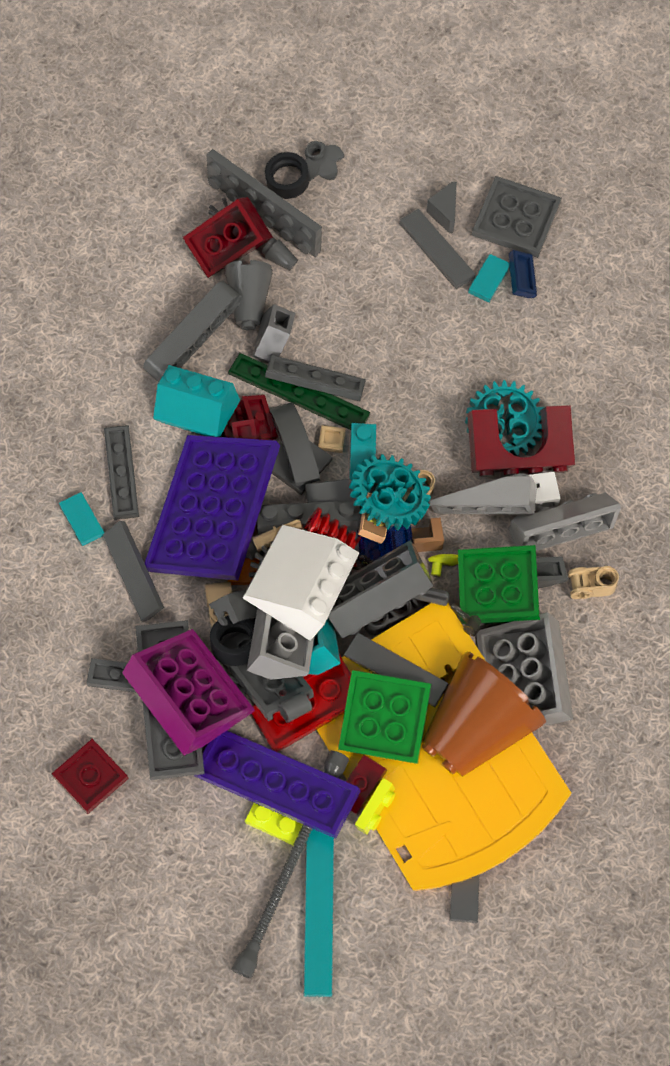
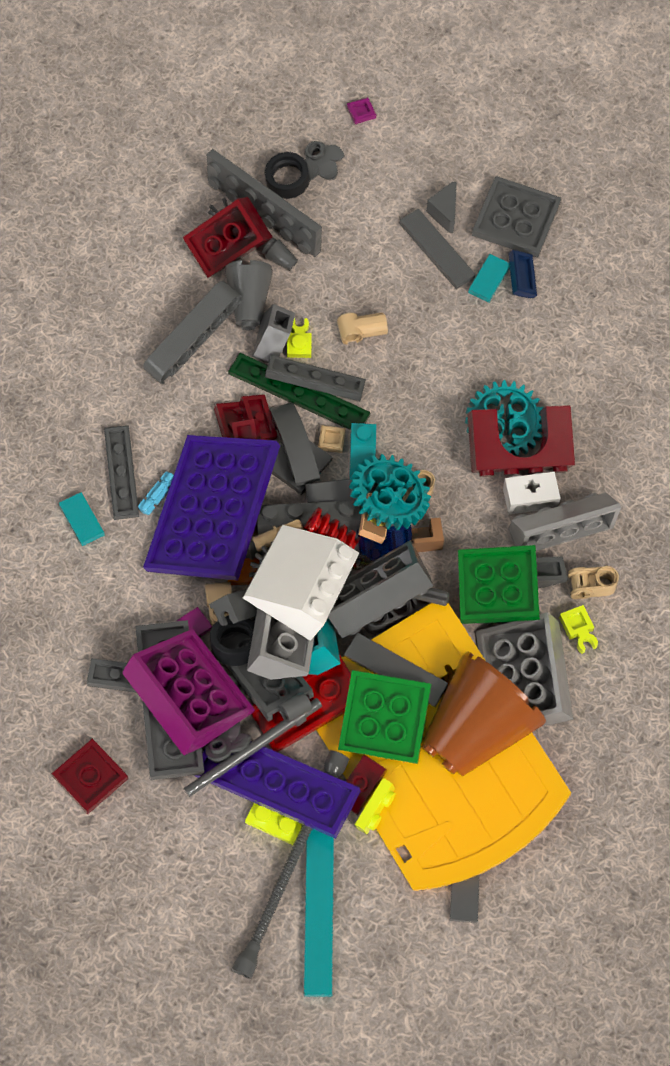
dark grey tile [103,521,165,621] -> none
teal slope [153,365,240,437] -> none
neon yellow bar [428,554,458,577] -> none
light grey slope [430,474,537,514] -> none
clear smoke hand [451,604,481,636] -> none
none -> medium azure axle [138,472,174,515]
none -> magenta tile [176,607,212,638]
none -> dark grey bar [183,698,322,797]
none -> dark grey plate [205,722,252,763]
none -> neon yellow plate [287,318,312,358]
none -> tan piece [337,312,388,345]
none -> magenta tile [347,97,376,124]
none -> neon yellow plate [559,605,598,654]

